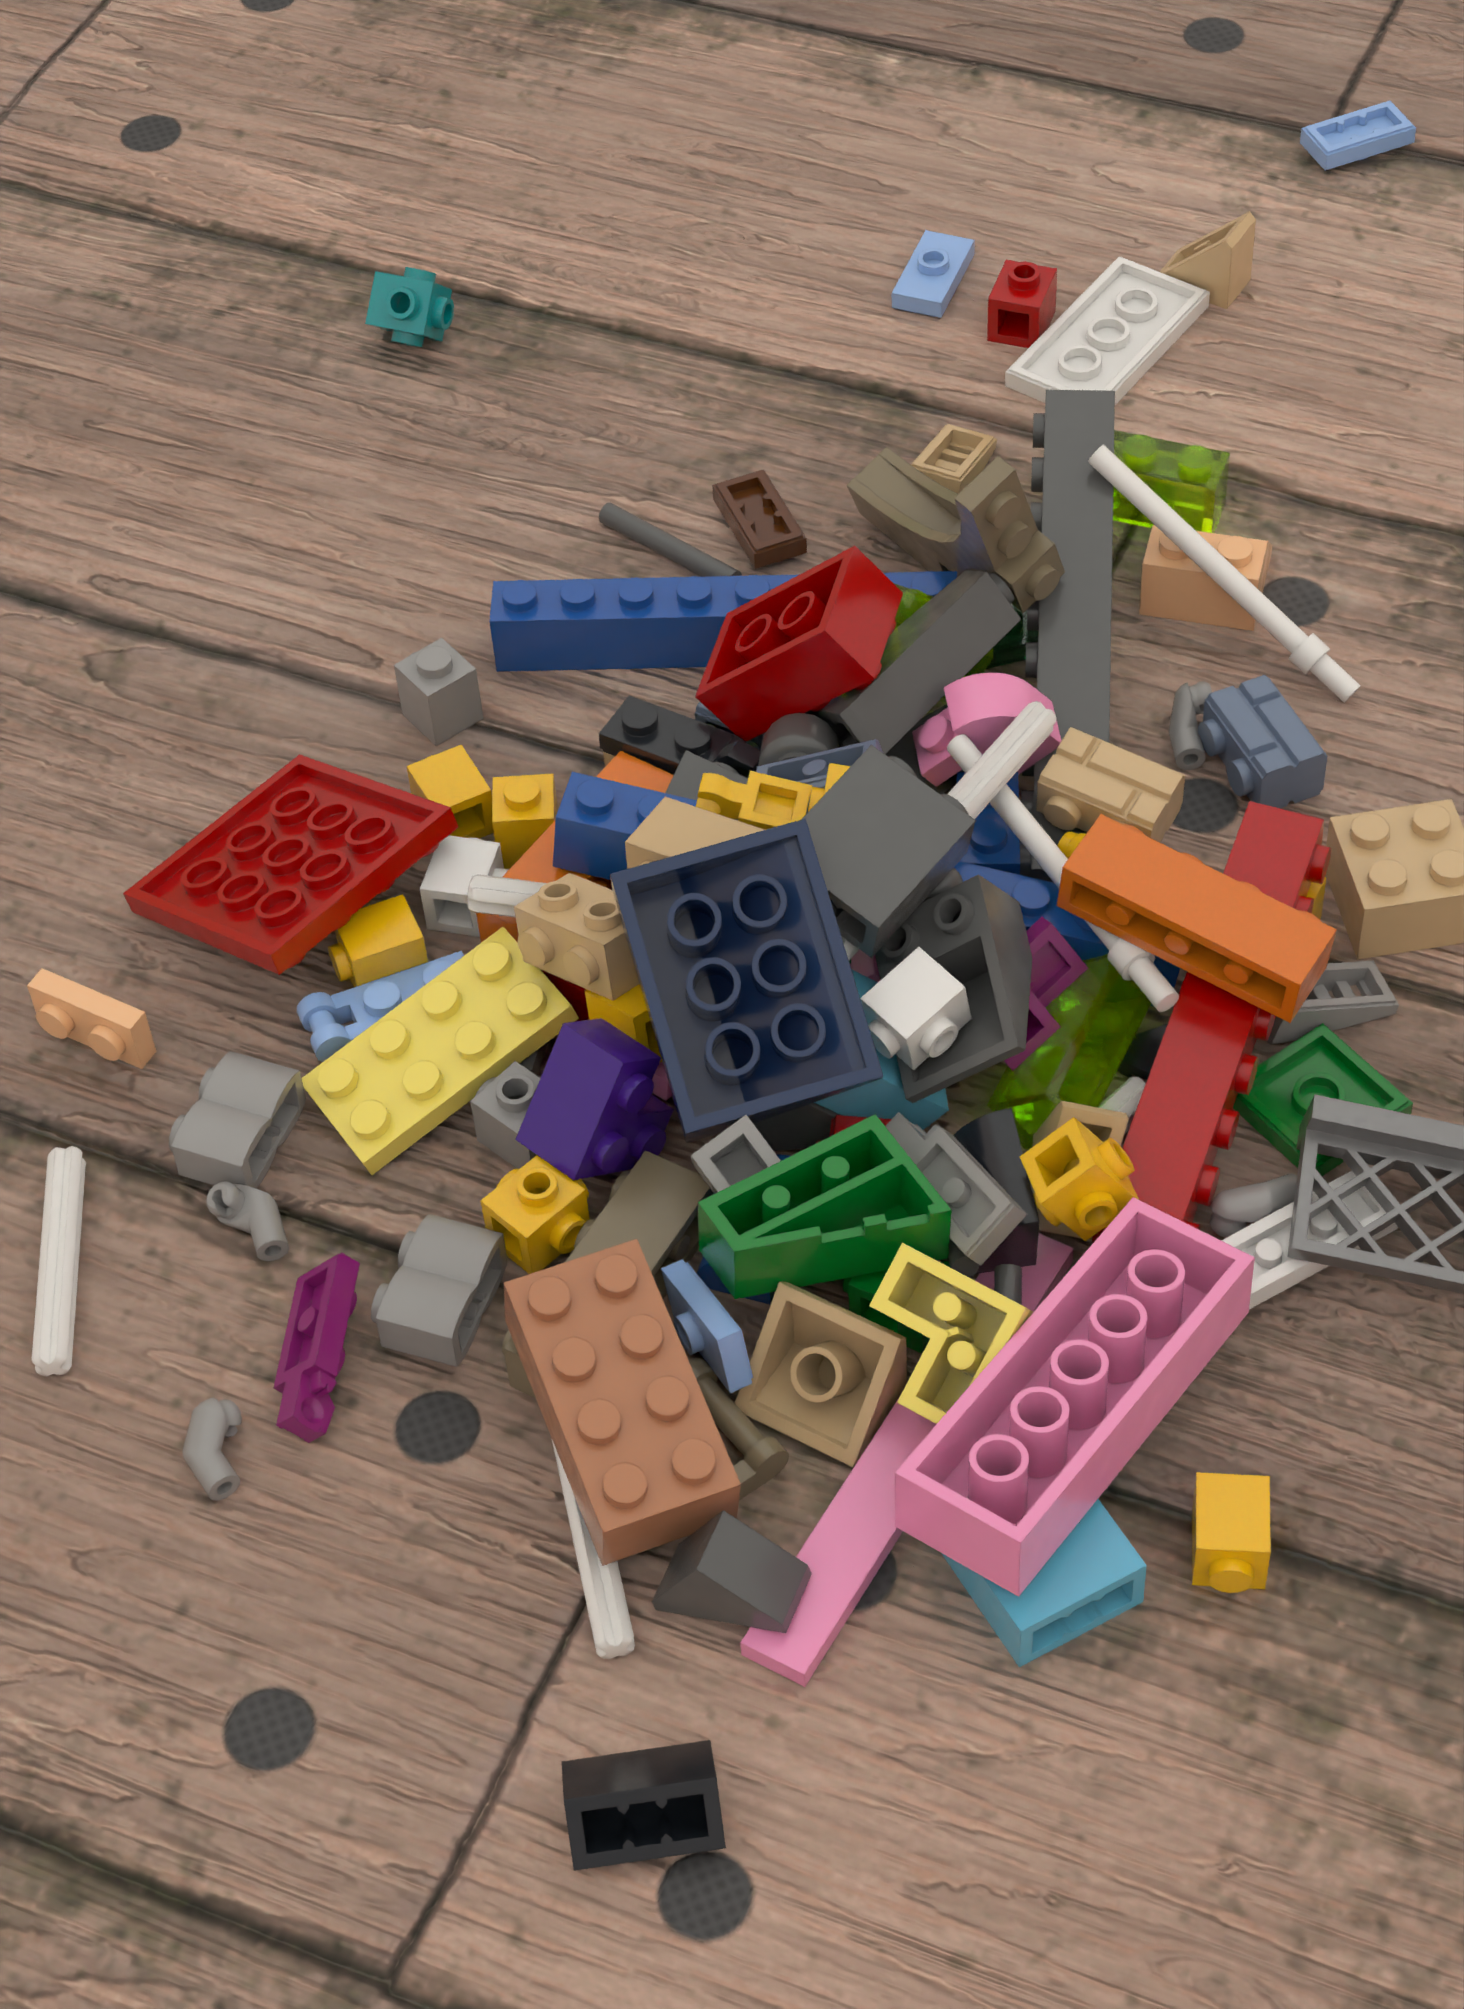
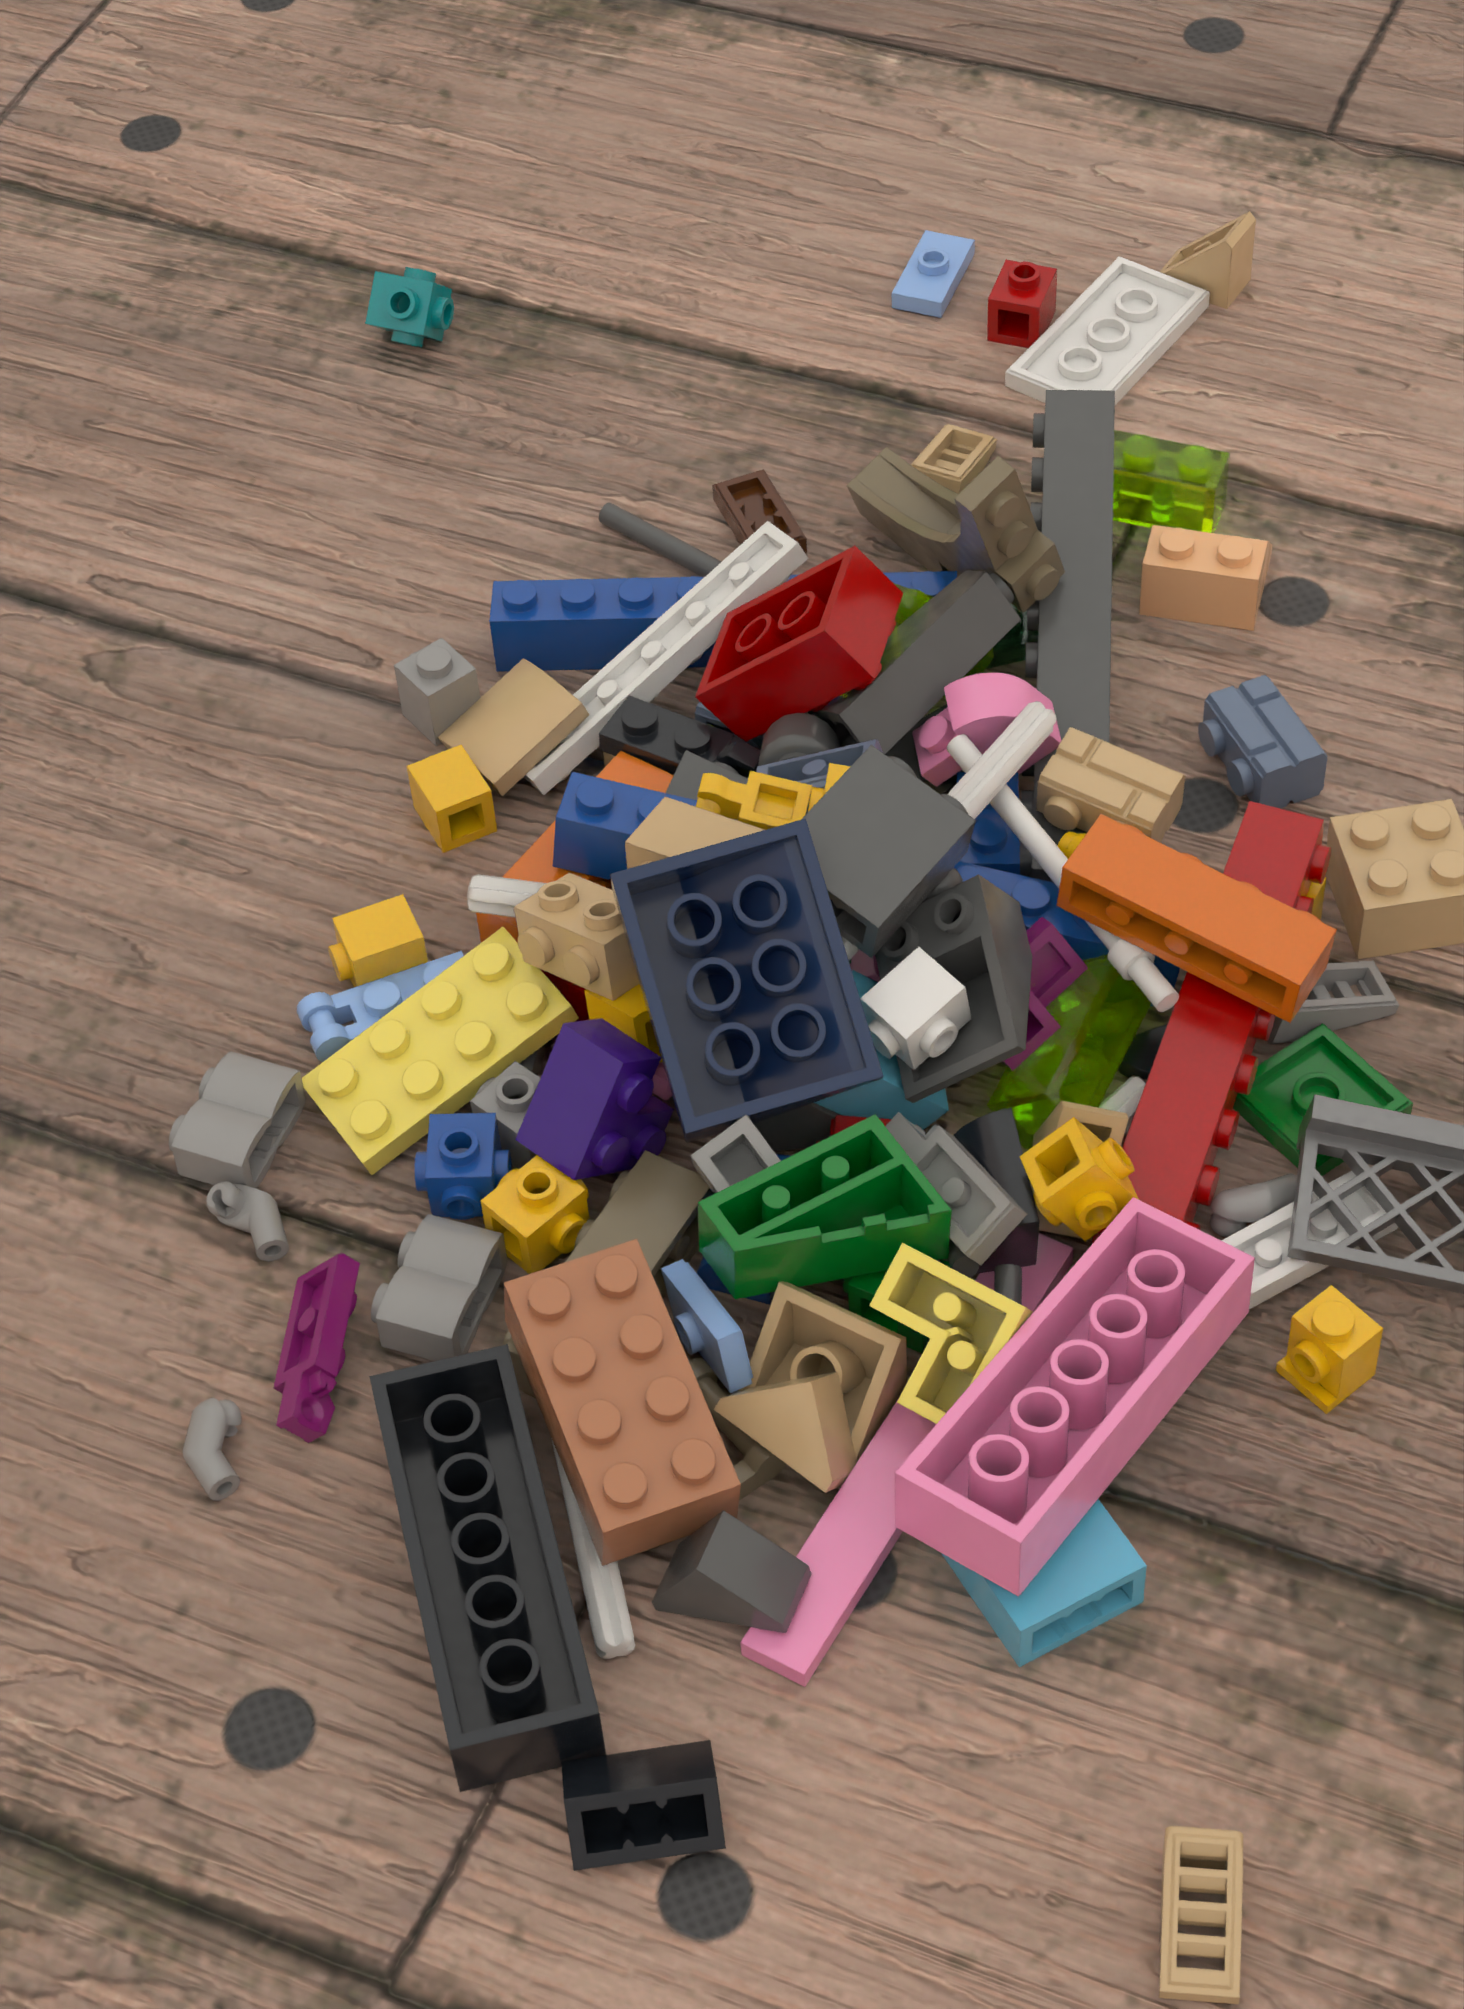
light nougat plate [27,968,157,1069] -> none
white axle [31,1146,86,1377] -> none
red plate [123,754,459,975] -> none
white brick [420,835,509,937] -> none
yellow brick [492,774,558,869] -> none
white bar [1088,445,1361,703] -> none
light grey arm [1169,681,1212,770] -> none
yellow brick [1192,1472,1271,1593] -> none
light blue plate [1300,100,1416,171] -> none
none -> black brick [369,1344,606,1792]
none -> blue brick [415,1113,512,1220]
none -> tan slope [437,658,589,796]
none -> white plate [524,521,809,795]
none -> tan slope [714,1372,857,1493]
none -> tan slope [1159,1826,1243,2004]
none -> yellow brick [1275,1285,1383,1414]

